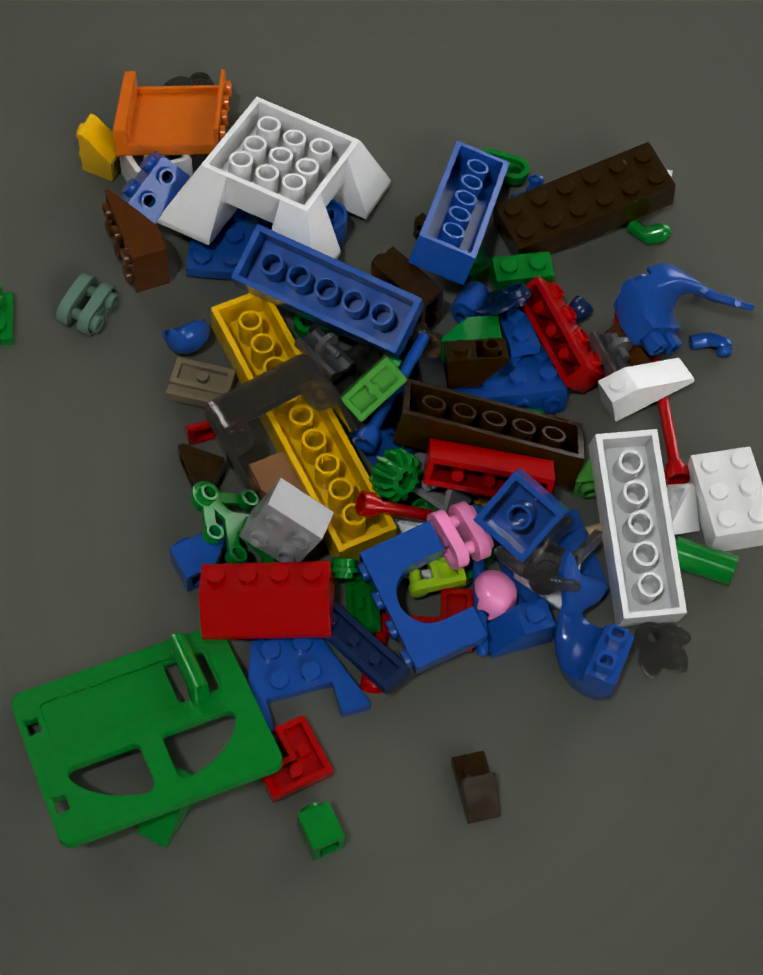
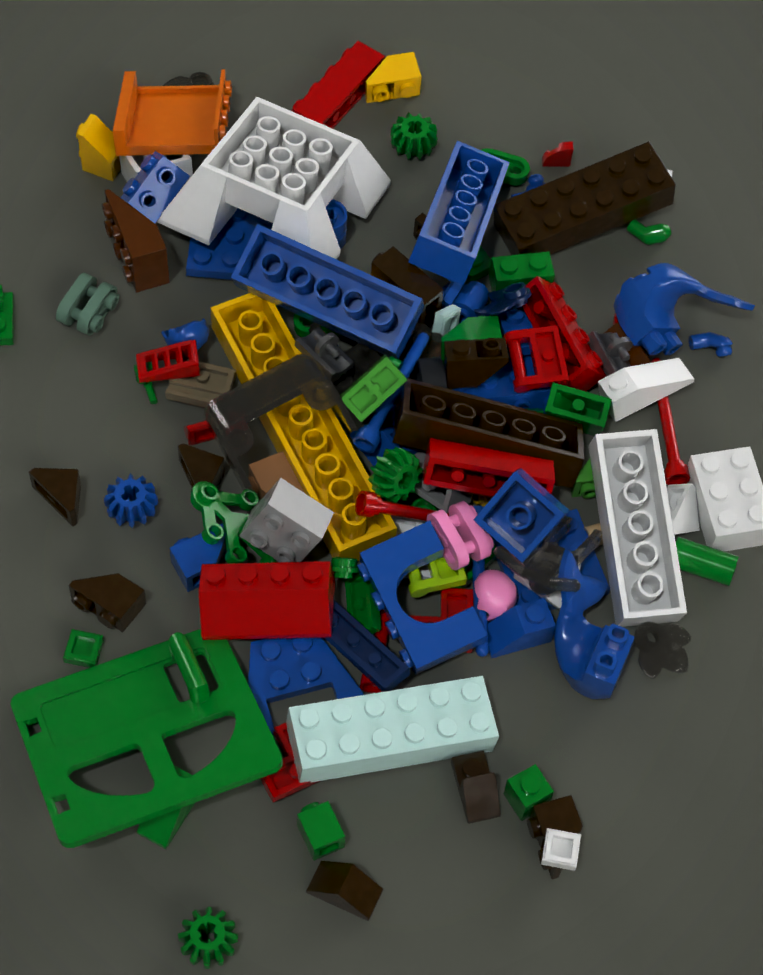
dark blue hinge [569,295,594,322] -> none
none -> dark brown slope [29,468,81,527]
none -> green tile [63,629,104,668]
none -> dark brown slope [69,573,146,632]
none -> blue gear [104,473,158,528]
none -> green hand [134,362,158,404]
none -> red slope [136,340,200,383]
none -> green gear [178,906,238,969]
none -> light aqua brick [286,676,499,783]
none -> red brick [292,40,385,129]
none -> dark brown slope [306,861,383,921]
none -> yellow slope [365,52,422,103]
none -> green gear [390,112,438,160]
none -> light aqua tile [431,304,461,342]
none -> blue tile [442,281,463,309]
none -> red plate [503,325,569,393]
none -> green brick [503,764,554,821]
none -> dark brown slope [527,795,583,879]
none -> white tile [541,828,581,871]
none -> red tile [542,141,574,167]
none -> green slope [544,382,612,436]

